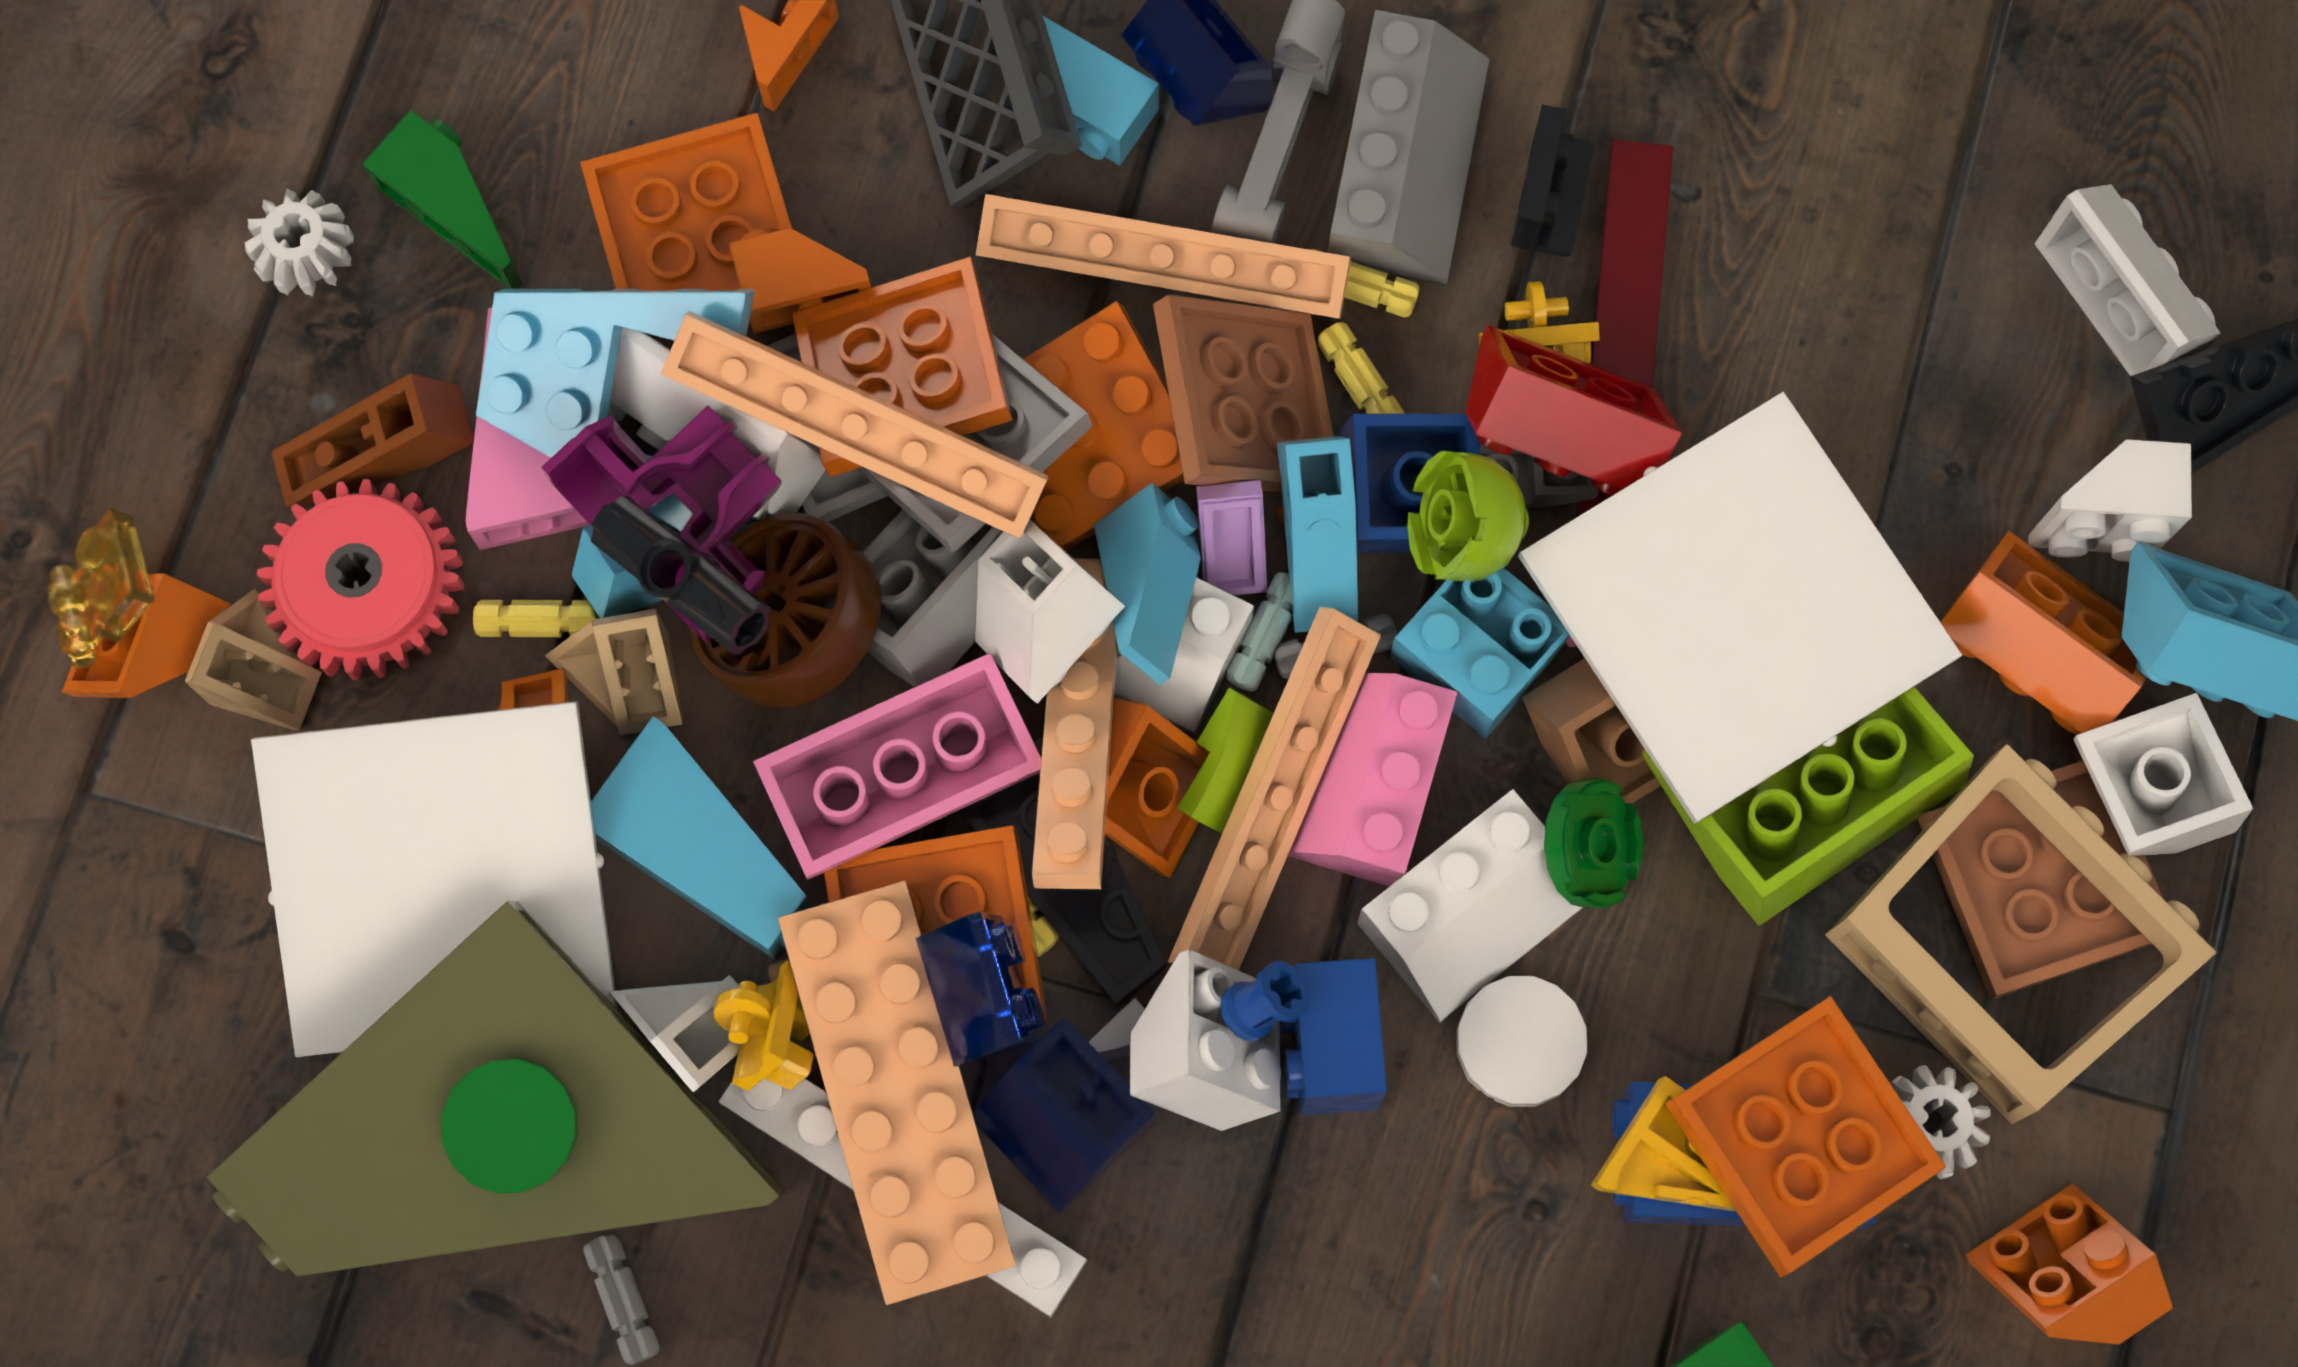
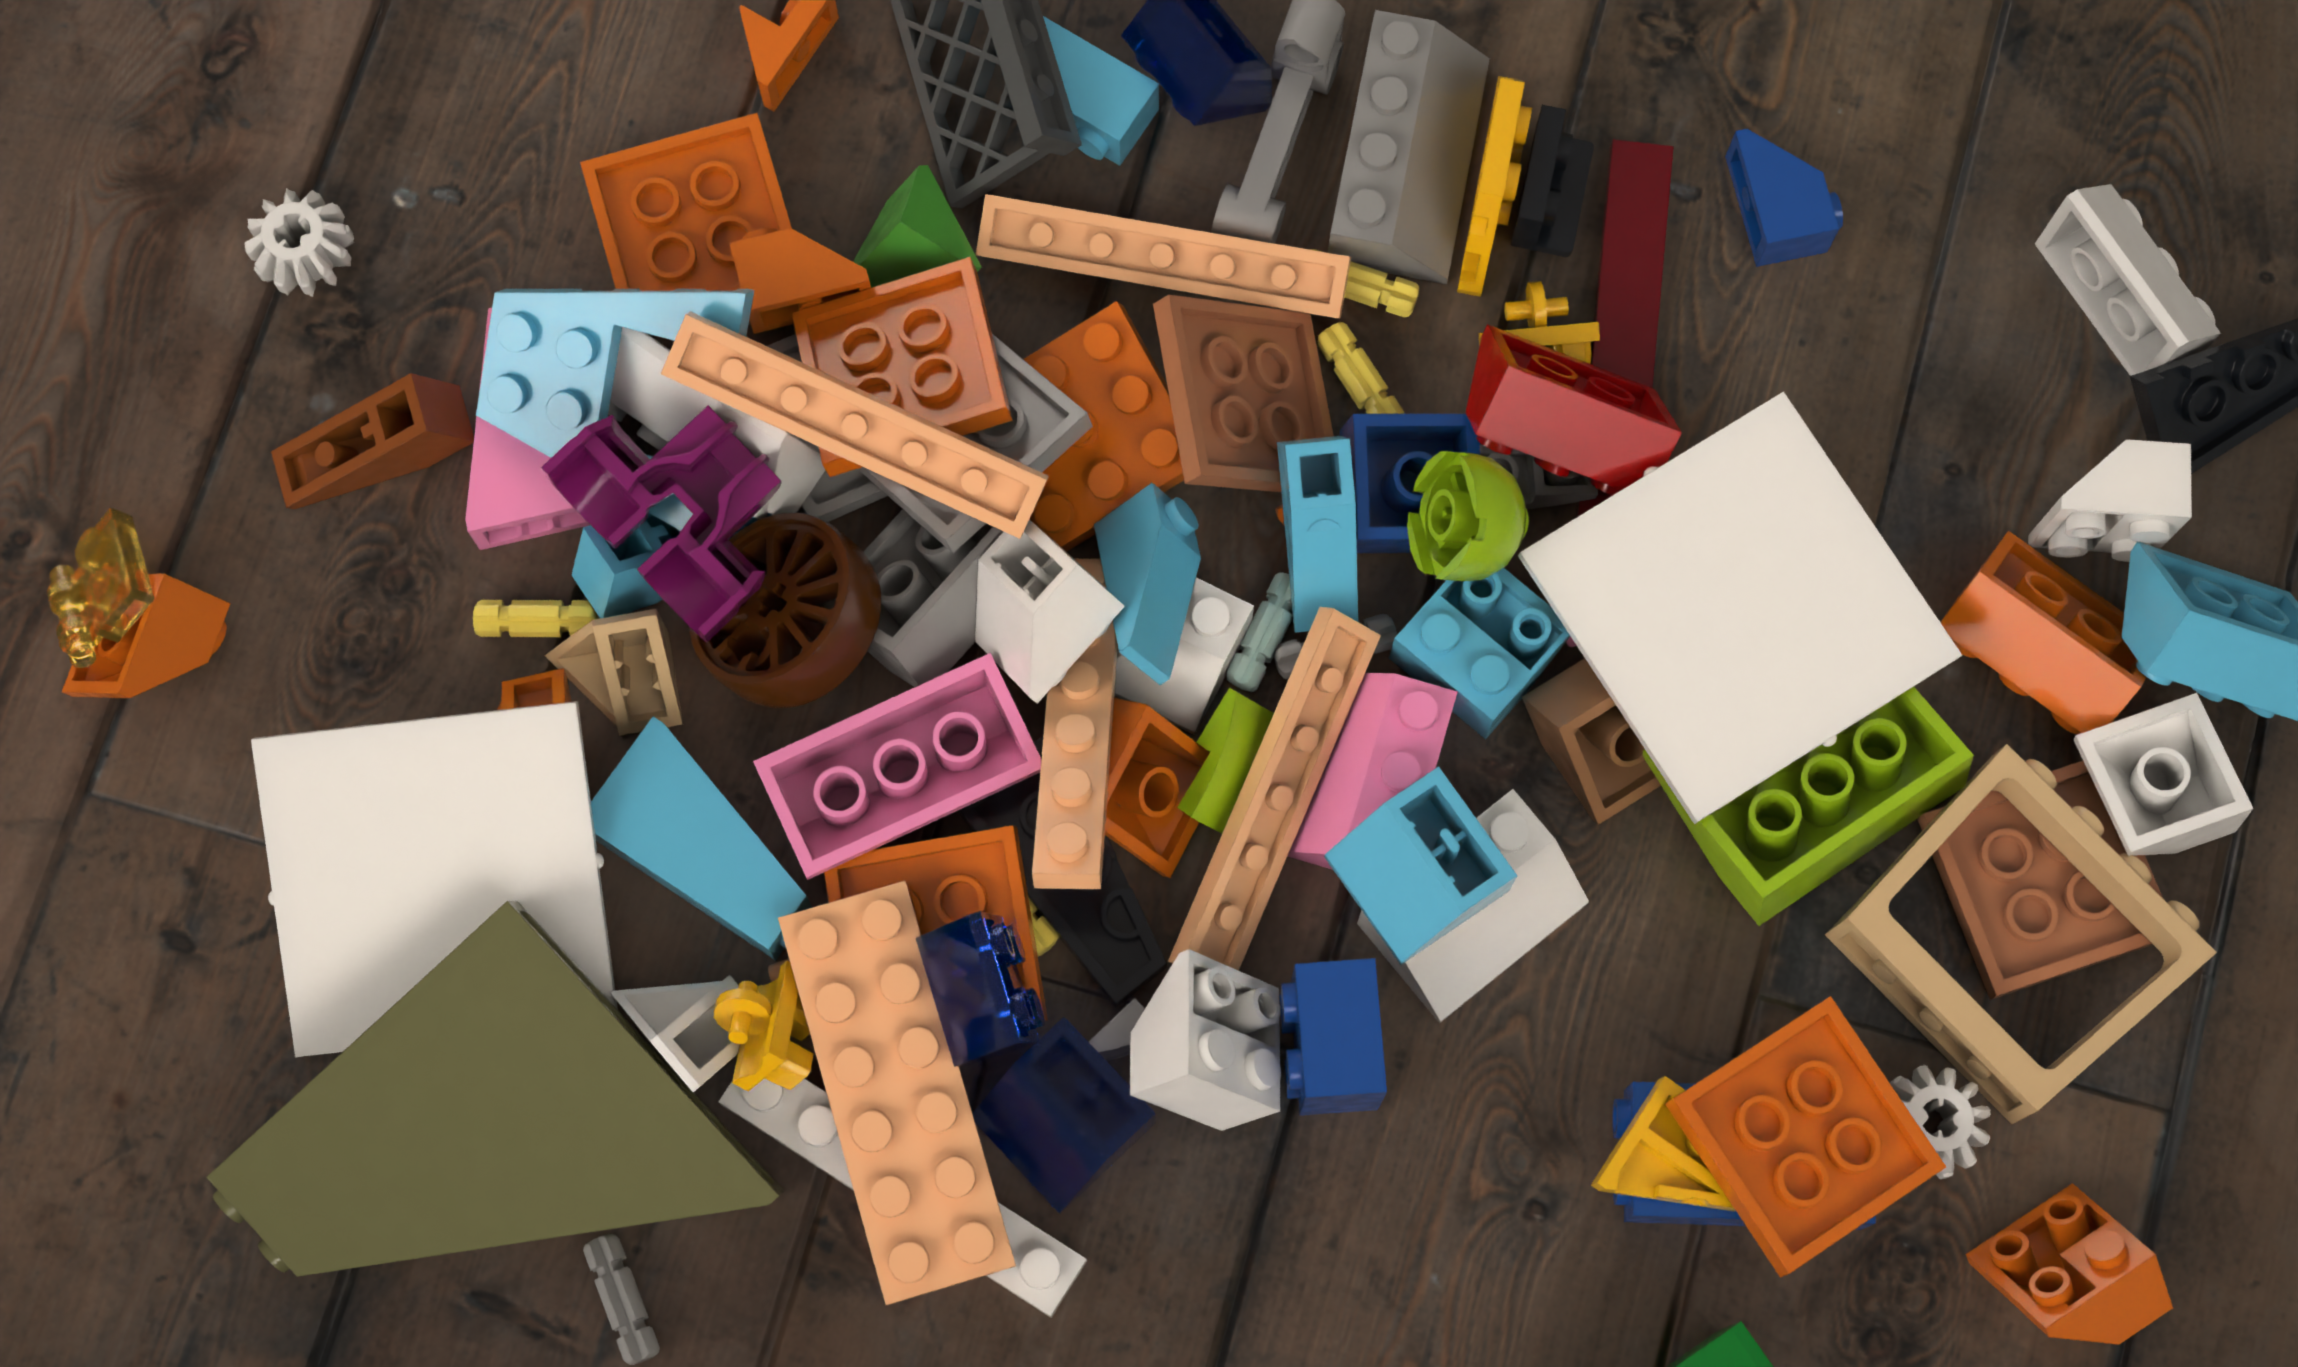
tan slope [185,589,322,730] -> none
coral gear [257,479,464,680] -> none
green slope [362,110,522,289] -> none
green tile [441,1058,578,1194] -> none
black piece [590,495,771,655] -> none
lavender tile [1196,480,1267,596] -> none
blue bush [1220,961,1310,1041] -> none
white tile [1456,976,1587,1107] -> none
green tile [1544,778,1643,909] -> none
none -> bright green slope [853,165,982,288]
none -> medium azure slope [1324,766,1517,965]
none -> yellow wing [1457,76,1532,297]
none -> blue slope [1725,129,1843,267]

